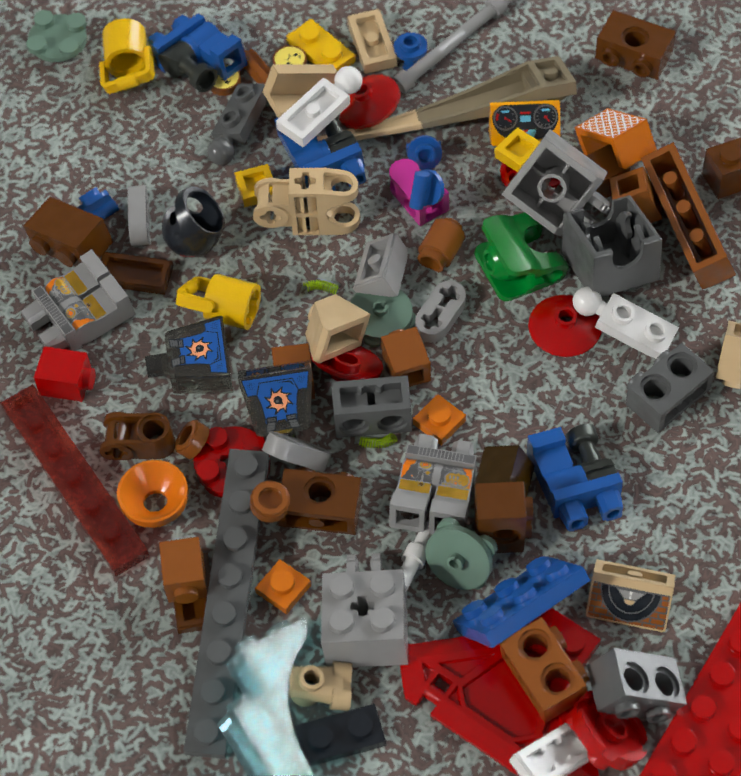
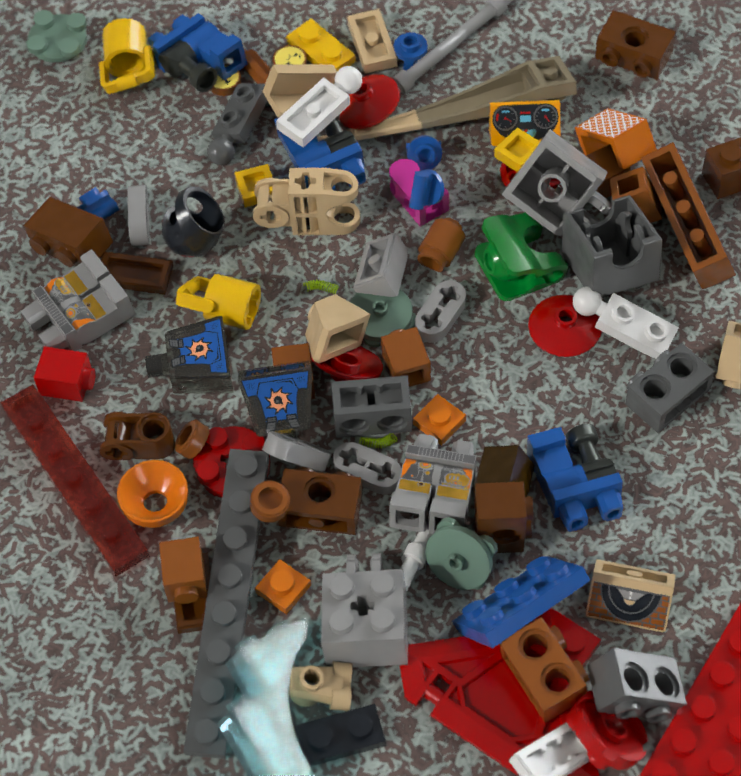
none -> light grey beam [333,442,401,495]

